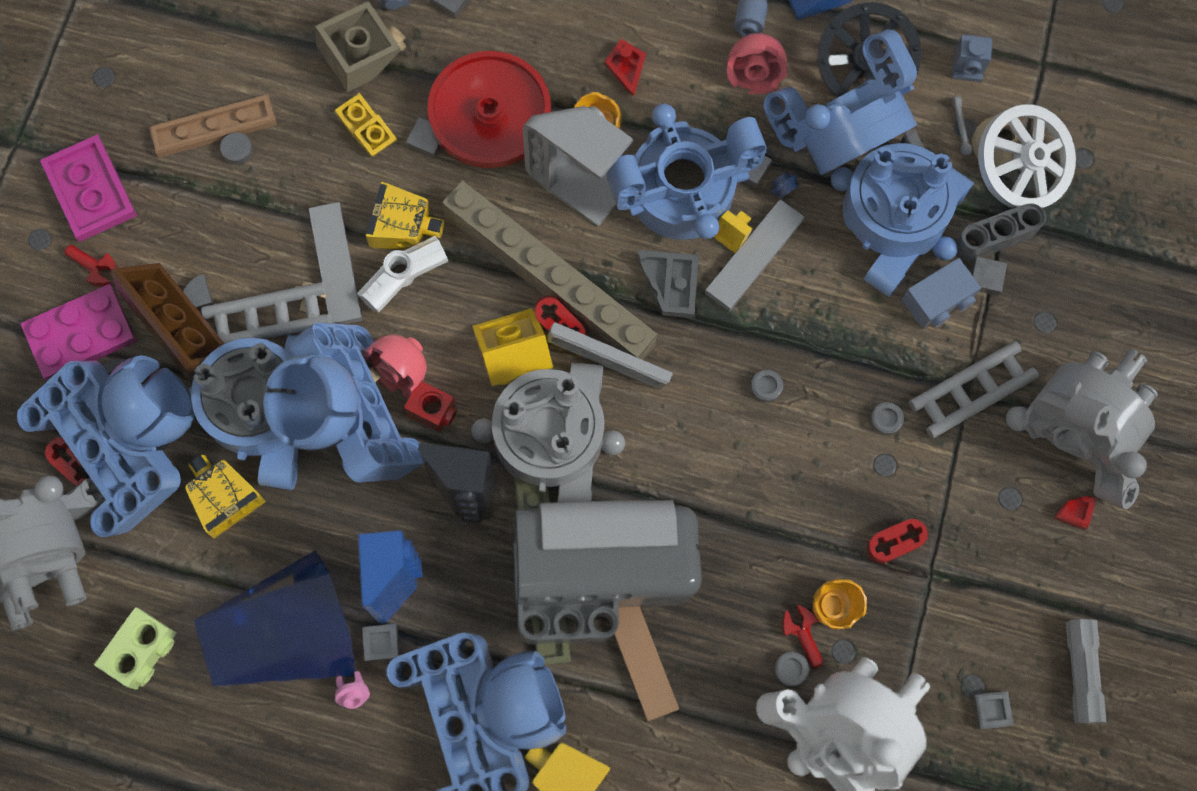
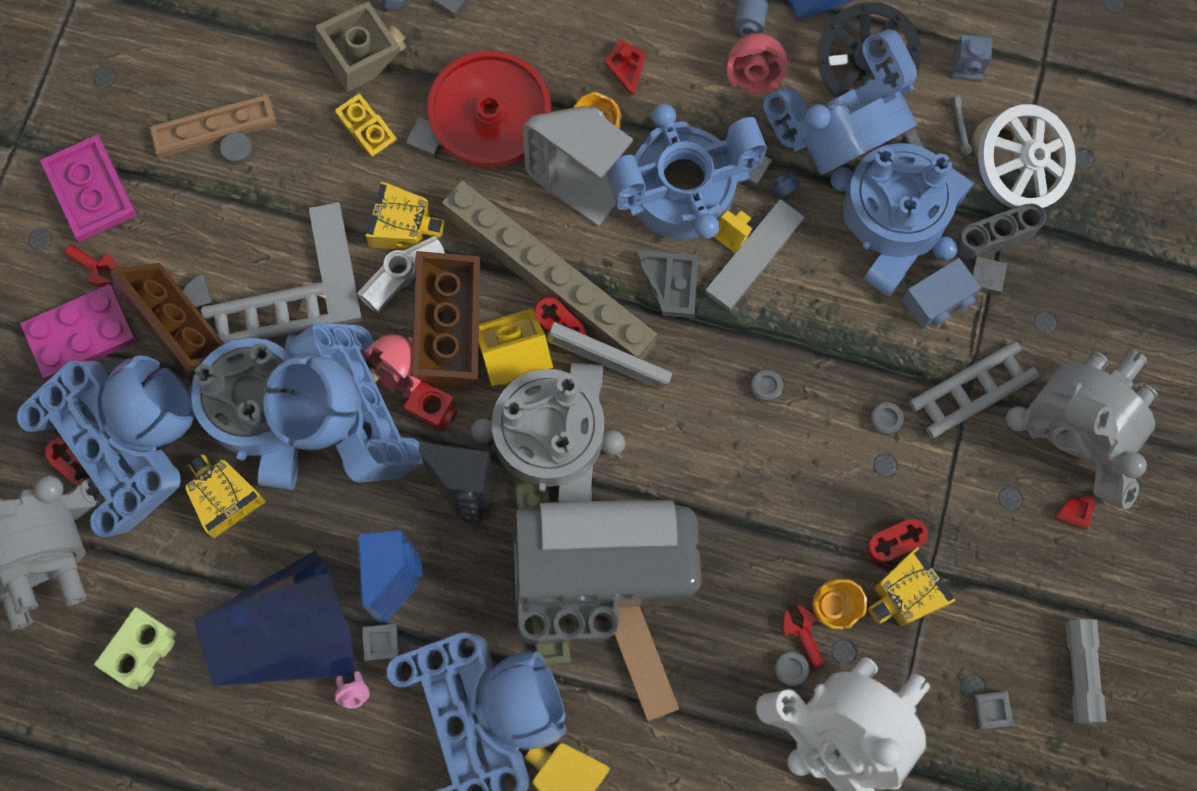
none -> reddish brown slope [412,251,480,390]
none -> yellow torso [868,548,955,626]

